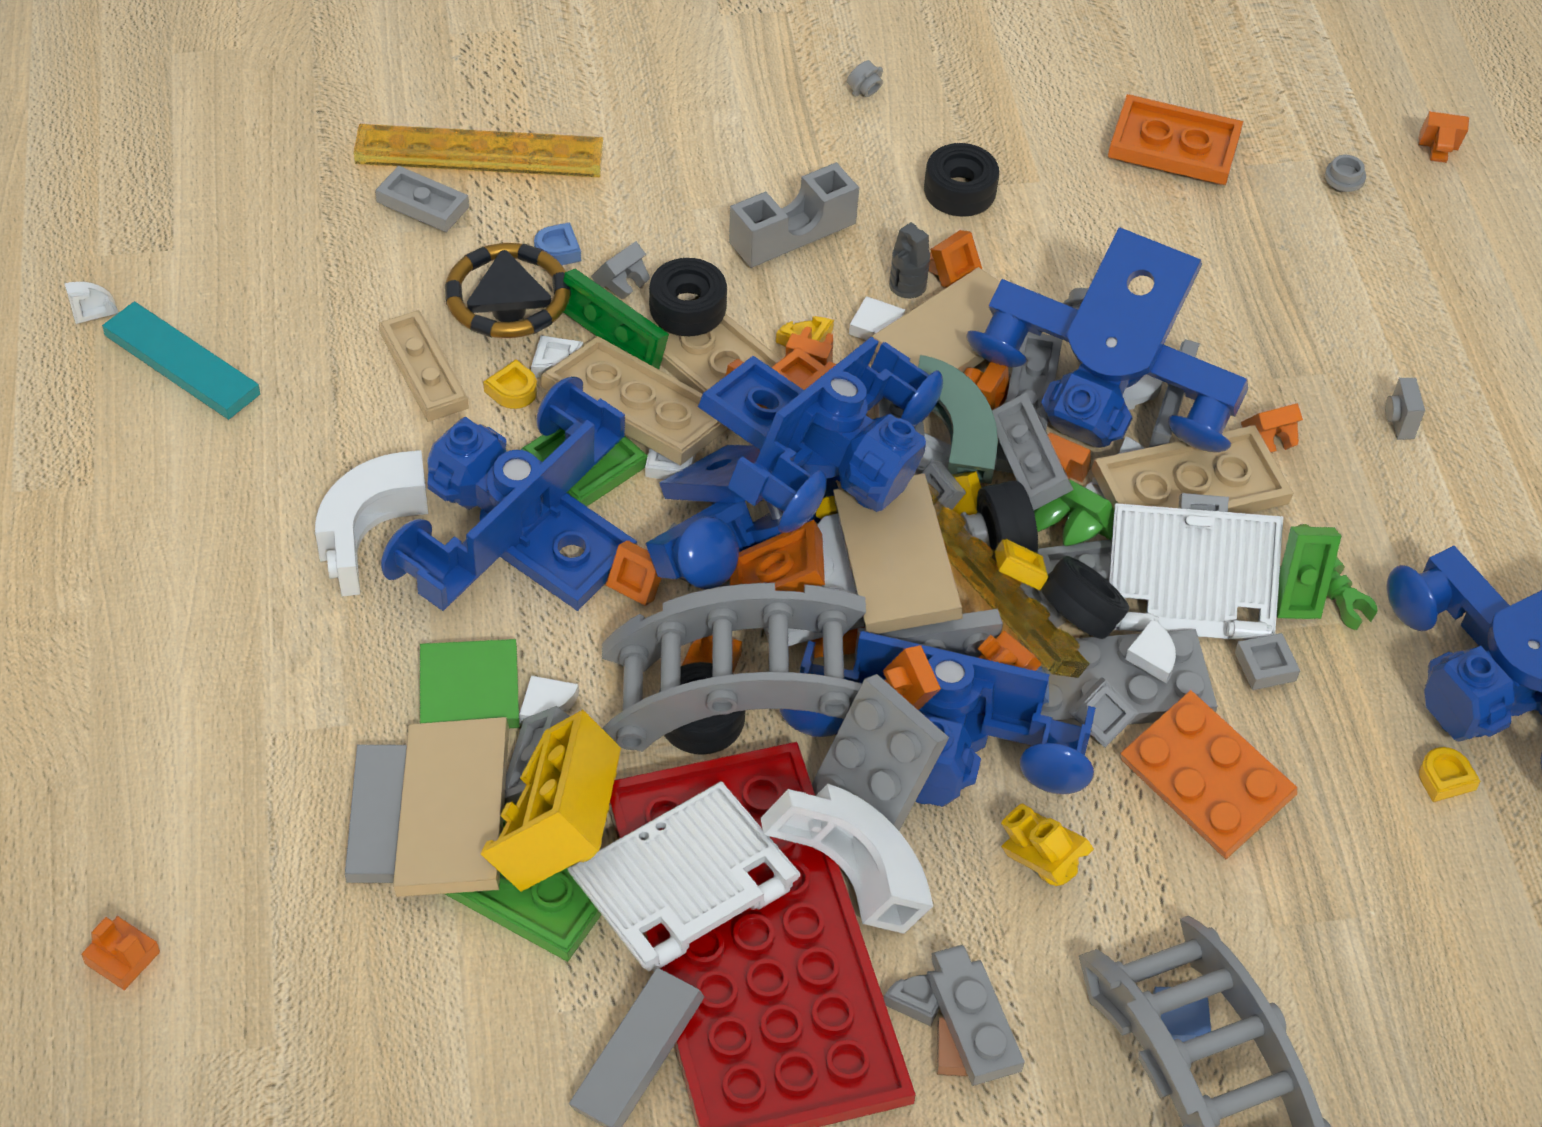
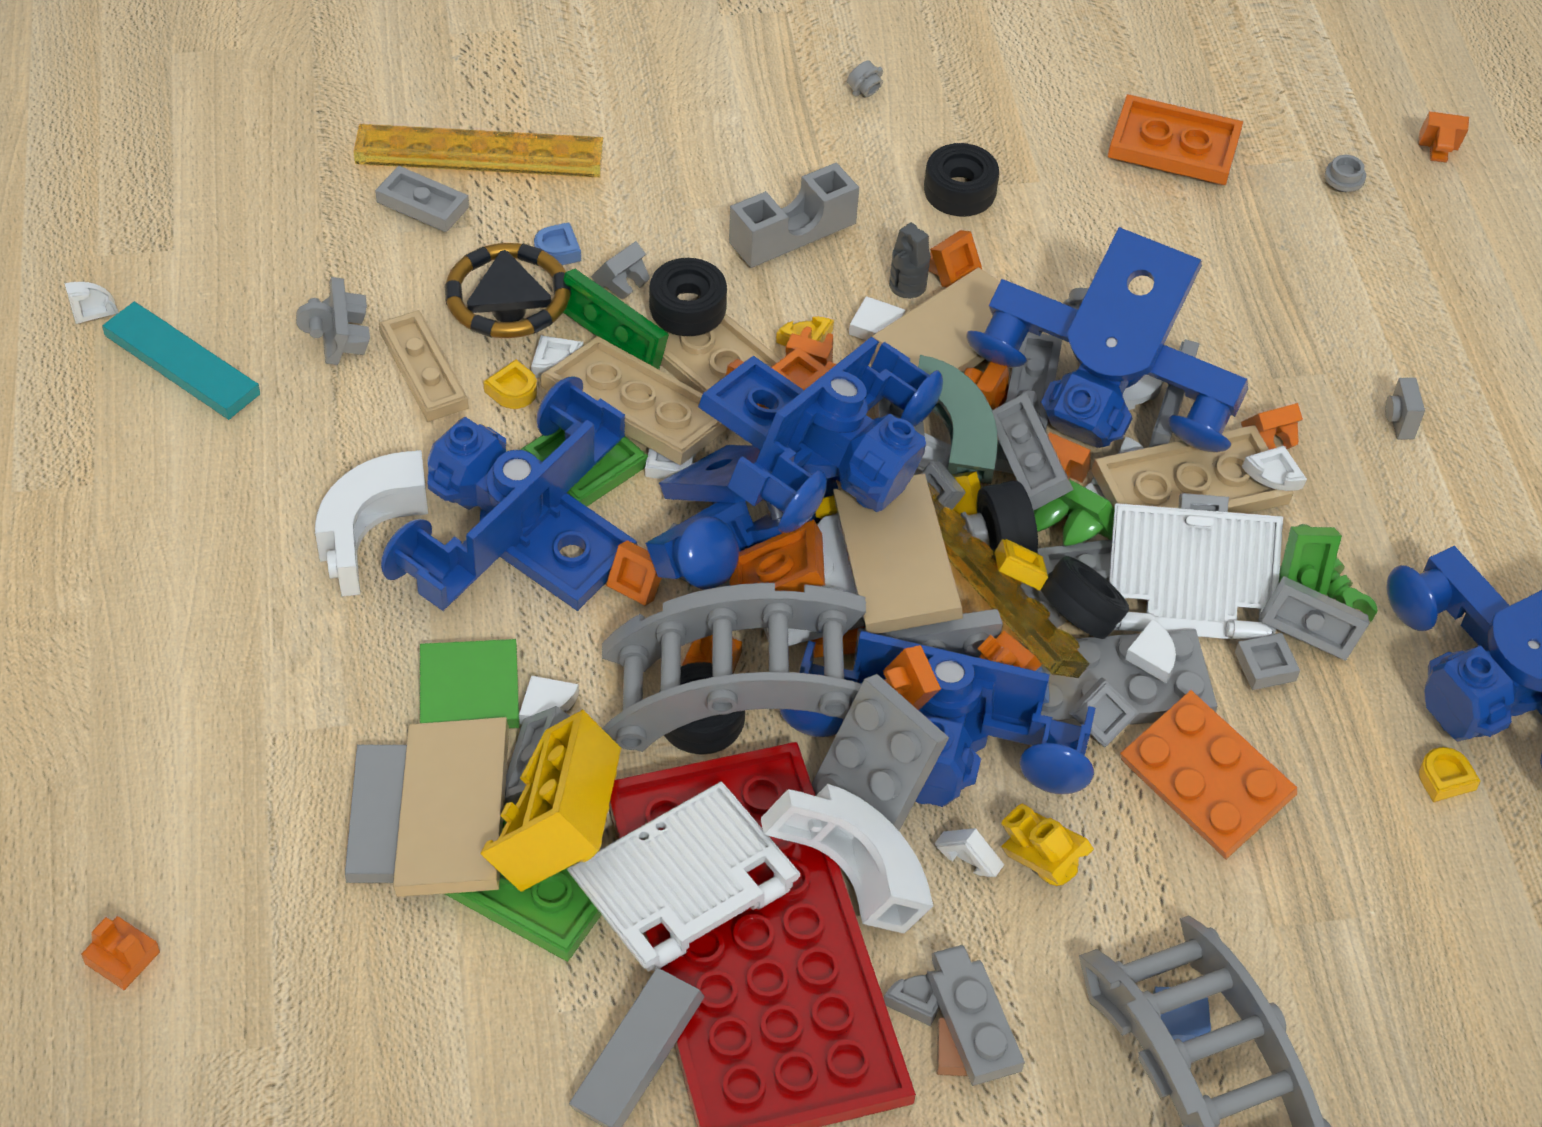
none -> light grey hips [296,277,370,365]
none -> white tile [934,828,1004,877]
none -> white tile [1242,446,1307,491]
none -> light grey plate [1261,576,1370,661]

